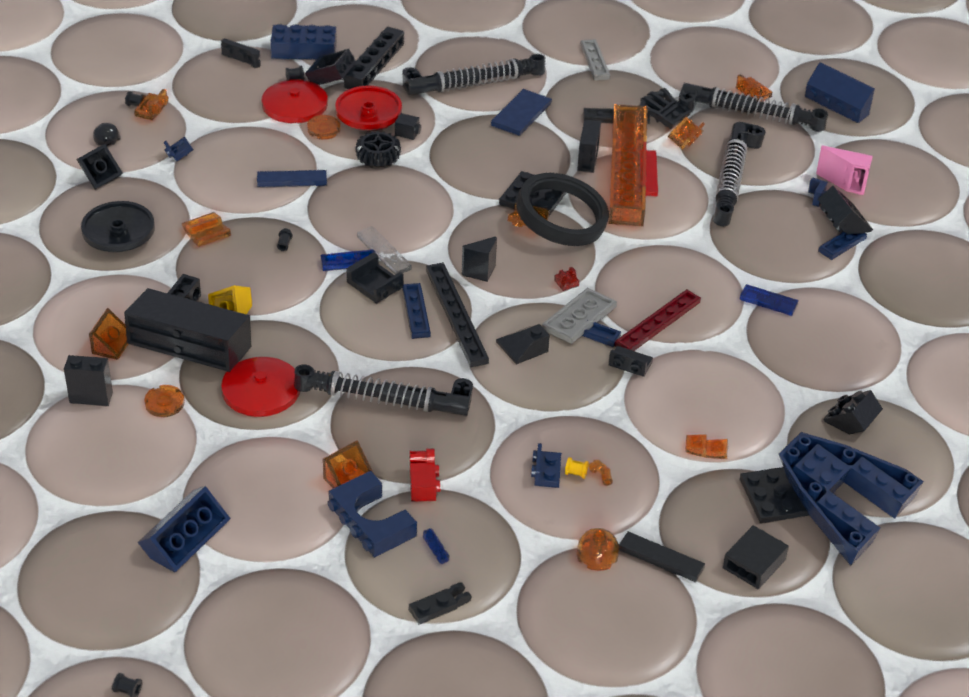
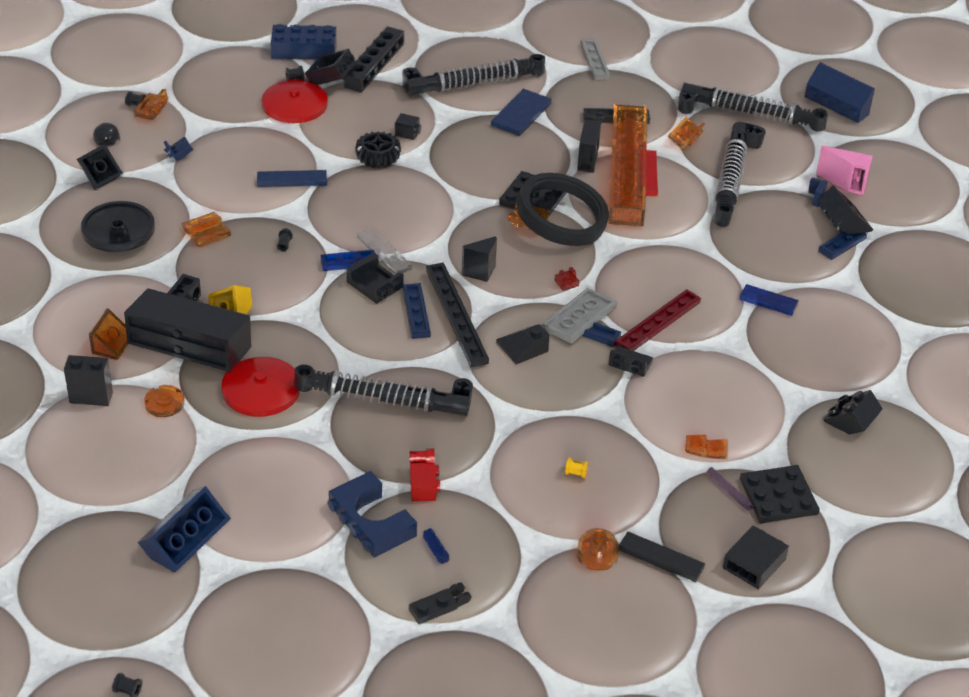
black plate [221,38,261,68] -> none
clear orange tile [307,115,340,140] -> none
clear orange slope [323,440,374,488] -> none
red dish [335,86,402,130] -> none
dark blue bracket [531,443,562,488] -> none
clear orange arm [589,460,613,486] -> none
black plate [636,88,691,129] -> none
clear orange bracket [736,74,773,102] -> none
dark blue piece [779,432,924,566] -> none
none -> clear purple bar [707,467,754,511]

